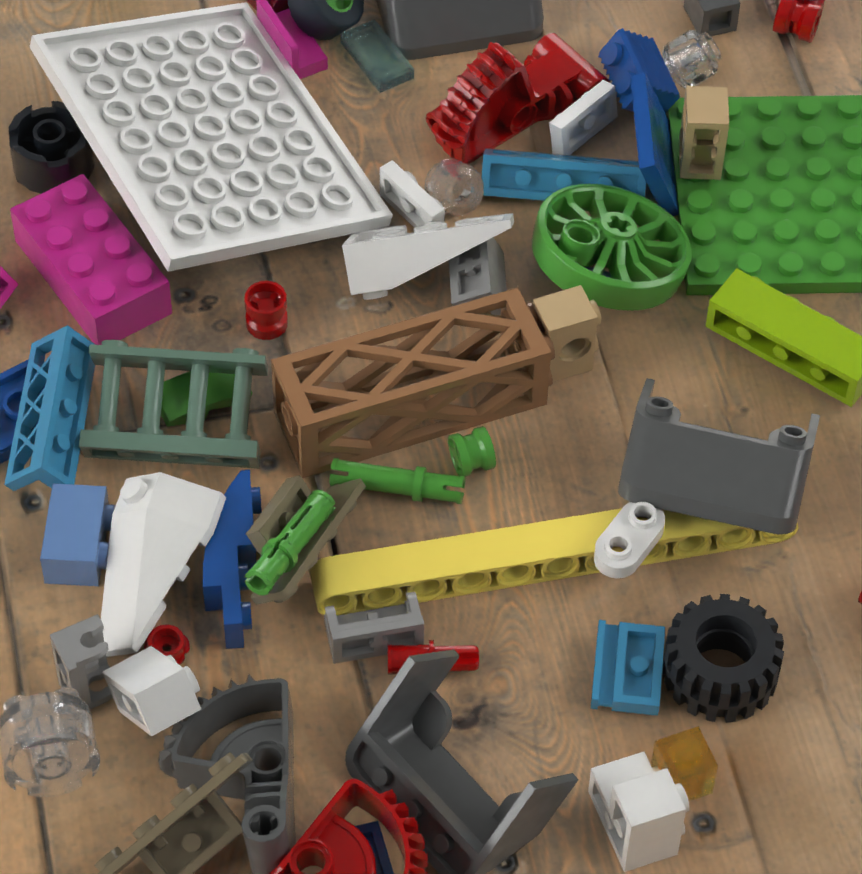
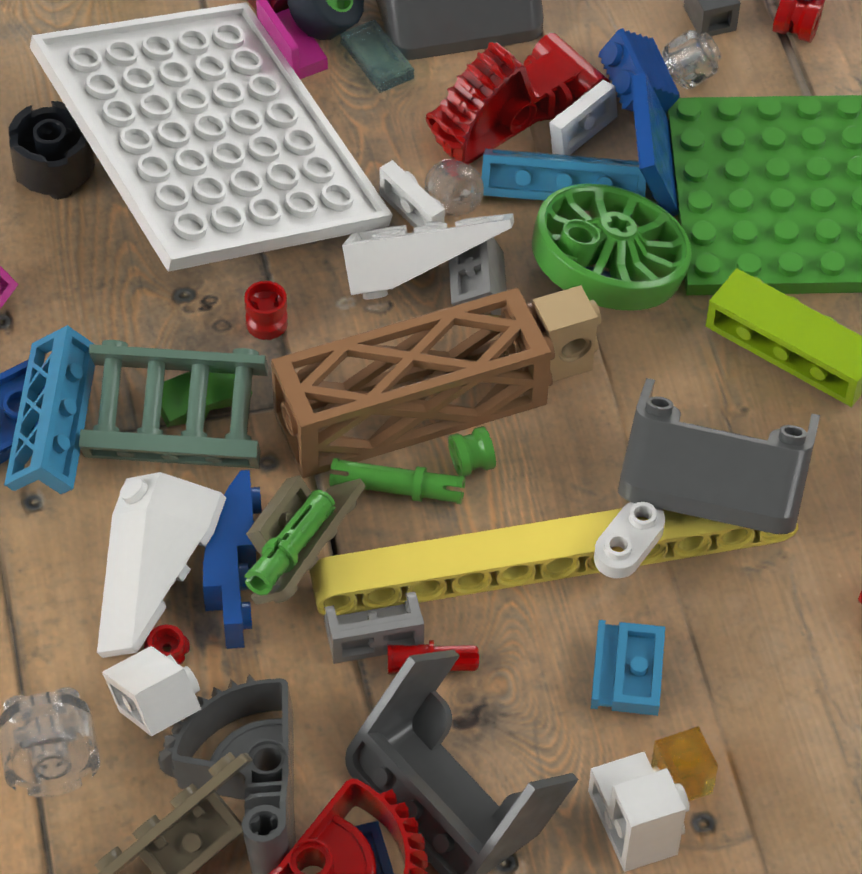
dark pink piece [10,174,172,345] -> none
medium blue brick [40,483,116,587] -> none
light grey hinge [50,614,113,719] -> none
black tyre [662,594,784,723] -> none
tan brick [679,86,729,180] -> none

